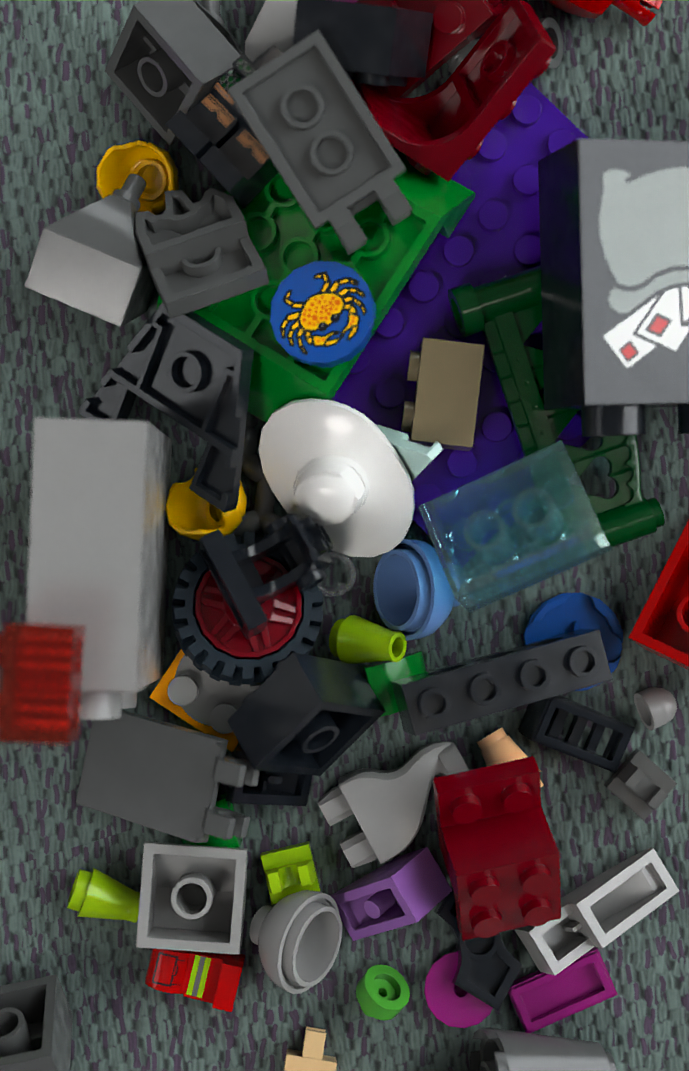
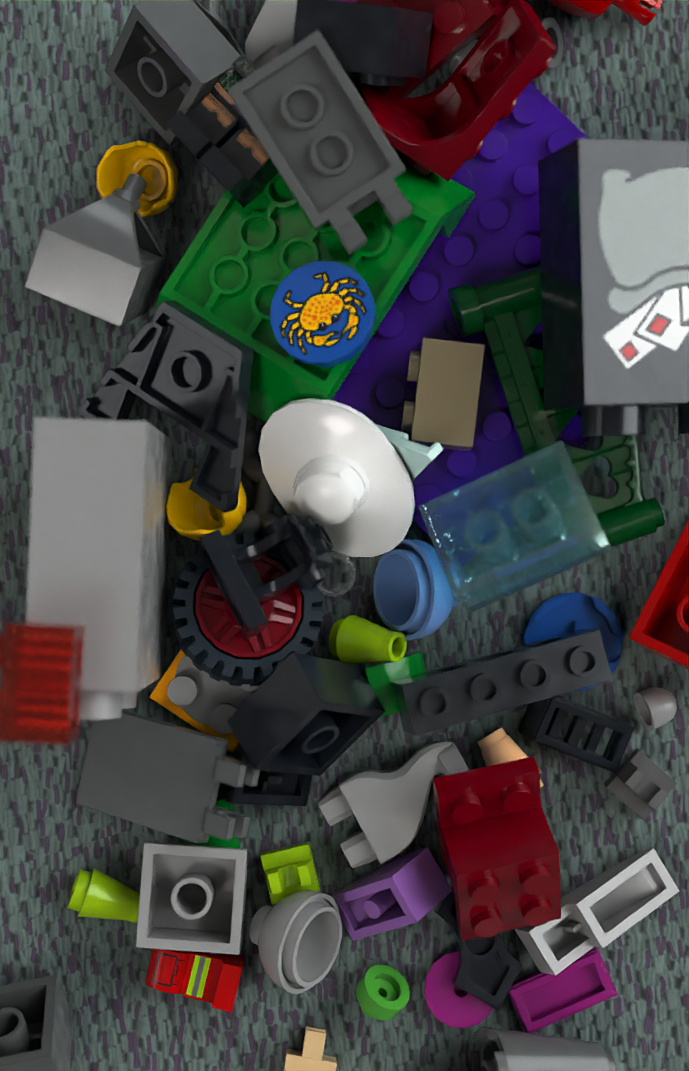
dark grey plate [135,188,269,319] -> none

